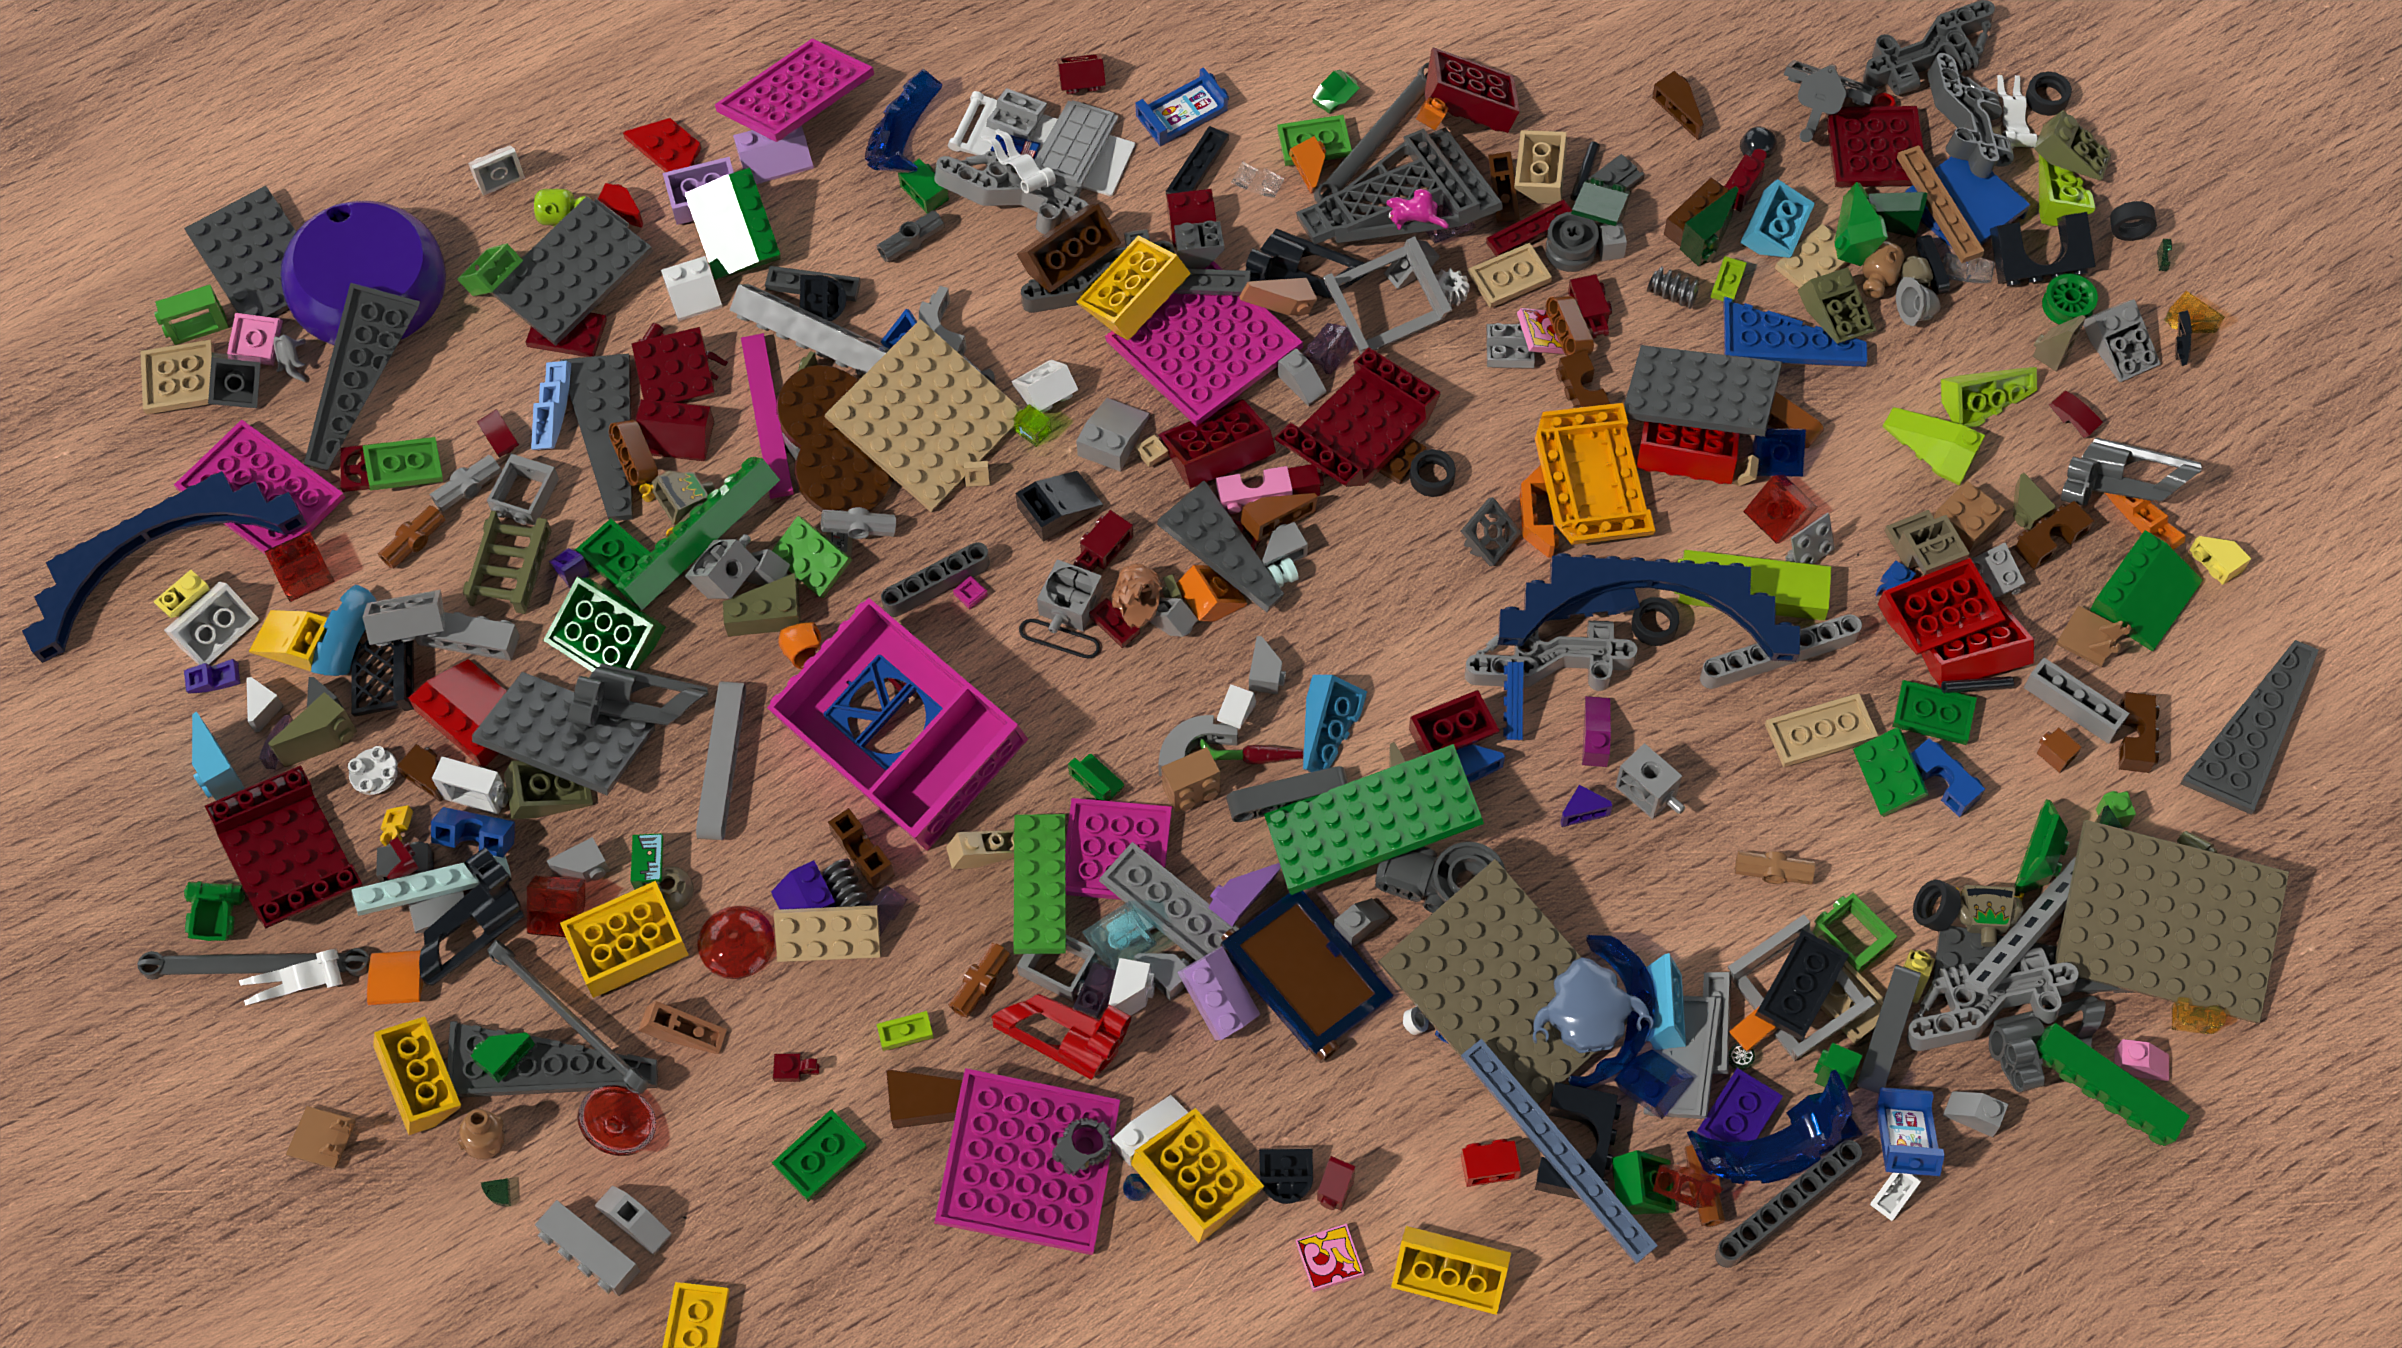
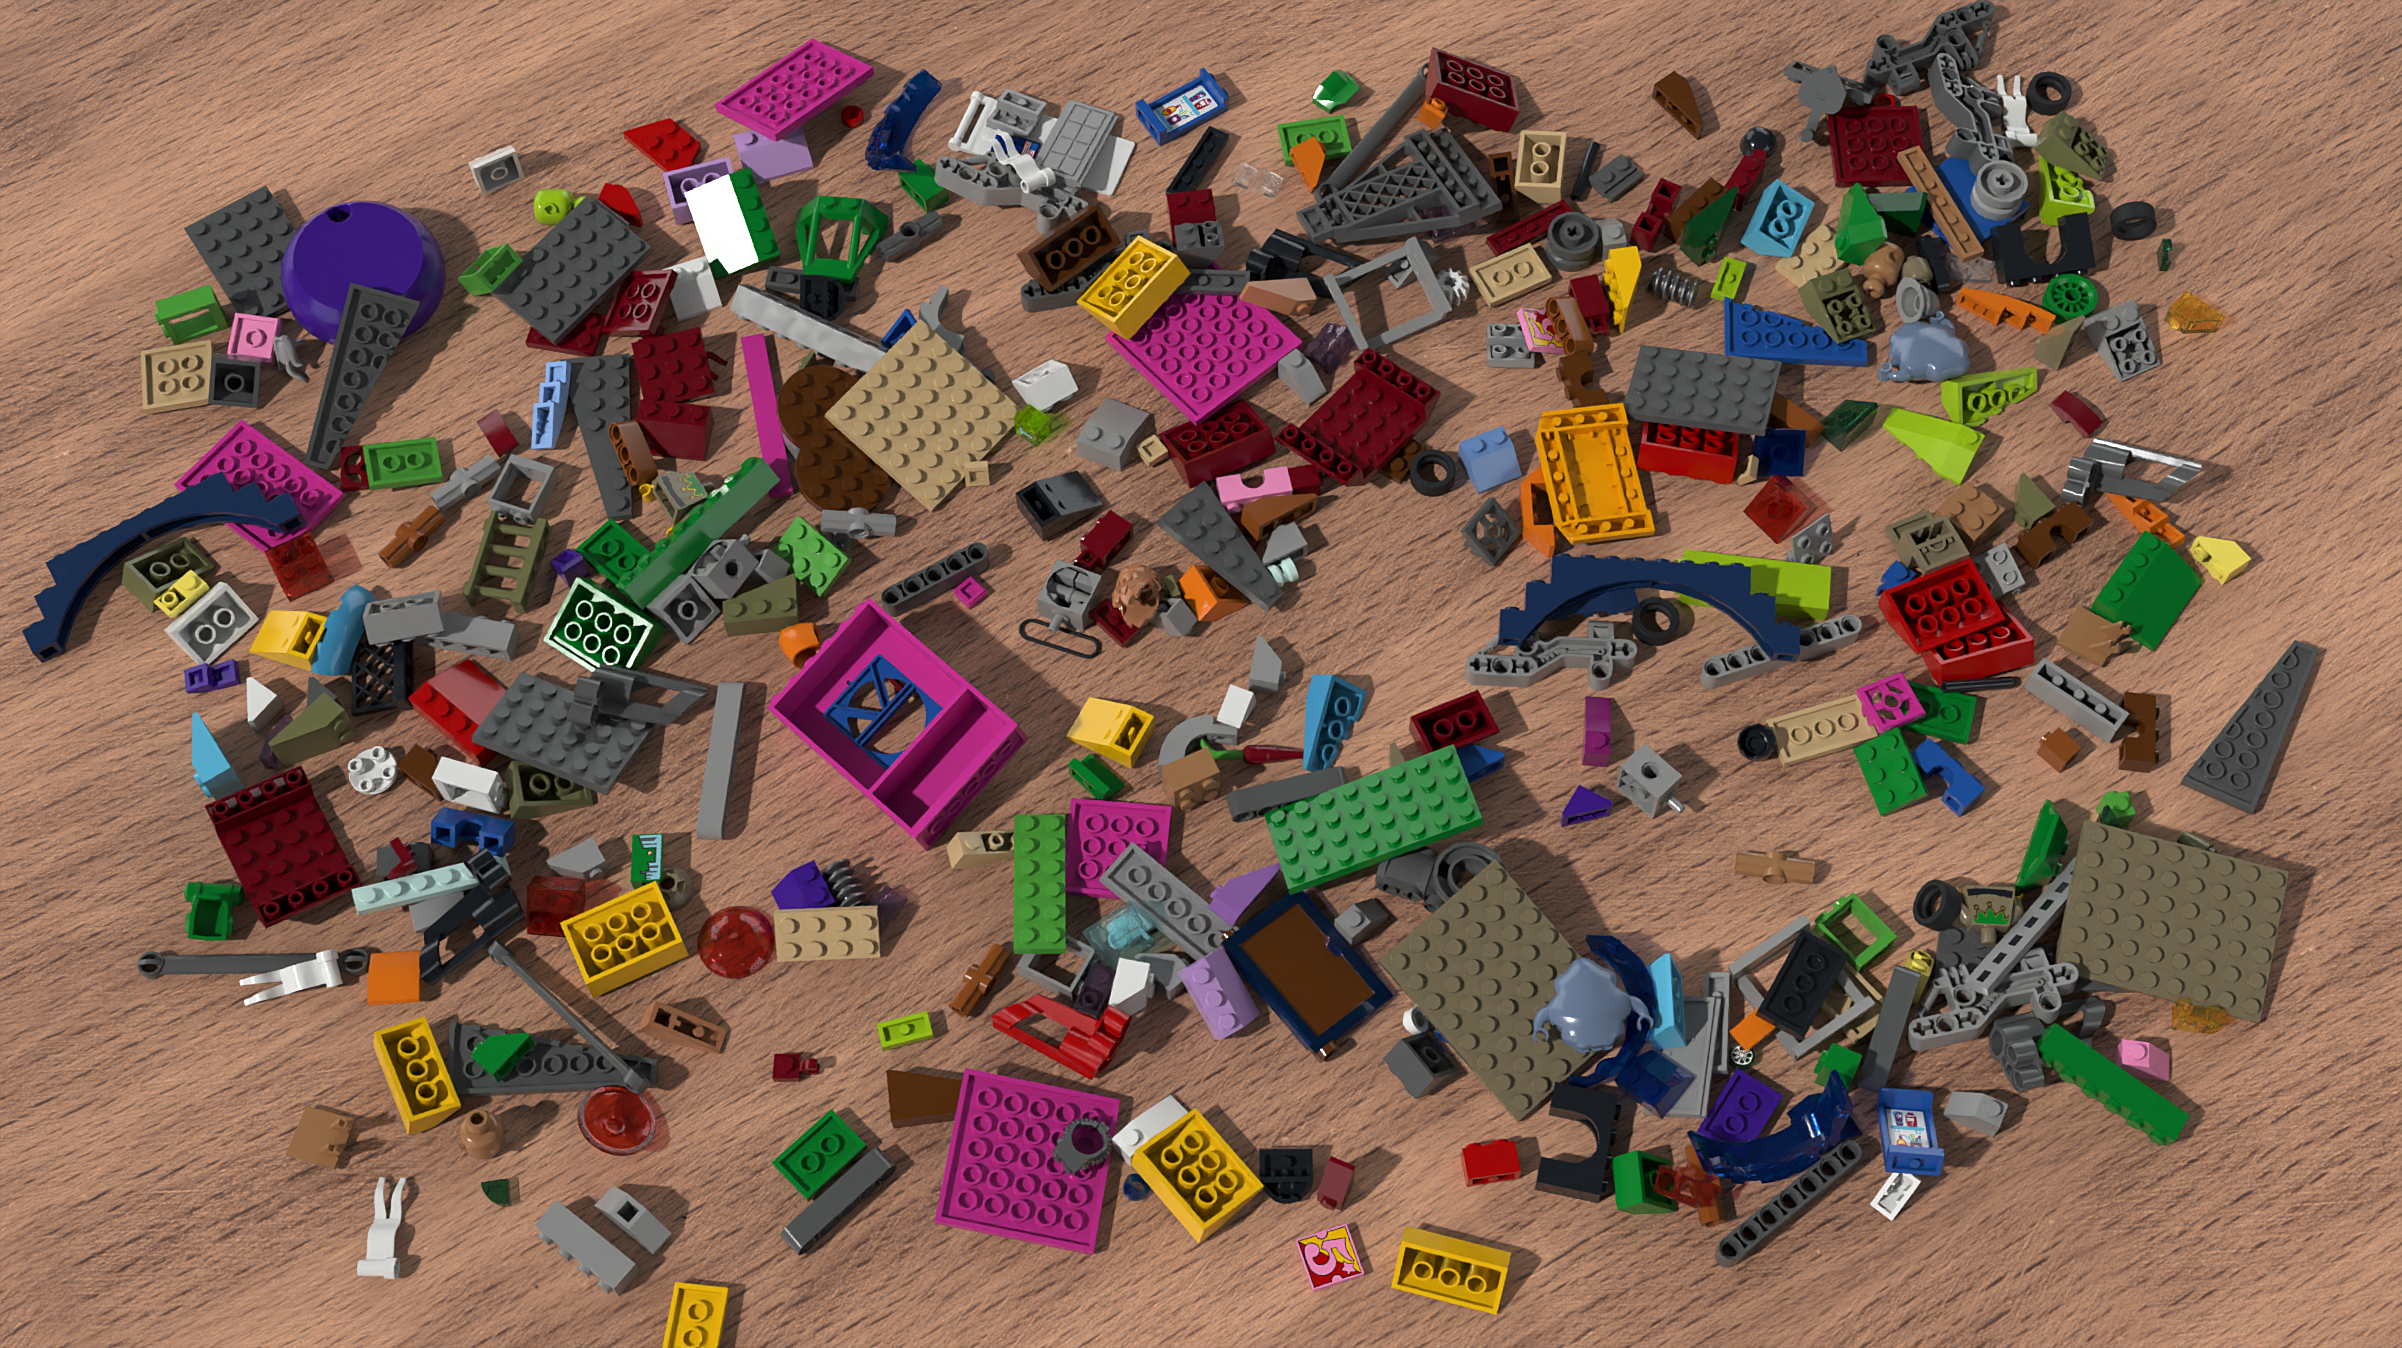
yellow plate [380,805,413,846] -> none
reddish brown arch [828,808,895,889] -> none
dark red slope [1056,53,1106,94] -> none
dark pink animal [1386,189,1449,230] -> none
sand blue plate [1461,1039,1658,1264] -> none
blue piece [1503,662,1524,741] -> none
slope [1571,177,1631,226] -> none
black slope [2175,310,2192,366] -> none
none -> olive slope [122,537,216,613]
none -> white flag [357,1177,406,1280]
none -> dark red plate [600,269,678,336]
none -> light grey slope [645,574,721,645]
none -> dark grey beam [781,1147,897,1256]
none -> green windscreen [794,196,888,284]
none -> red tile [841,105,864,128]
none -> yellow slope [1066,697,1155,769]
none -> dark grey slope [1383,1031,1461,1099]
none -> medium blue slope [1458,426,1522,495]
none -> yellow slope [1602,246,1642,333]
none -> dark red arch [1629,178,1682,253]
none -> black hair [1737,723,1776,762]
none -> clear green slope [1820,400,1879,452]
none -> dark pink piece [1856,672,1926,734]
none -> sand blue piece [1878,311,1971,382]
none -> orange slope [1955,288,2056,335]
none -> light grey wheel [1970,160,2028,221]

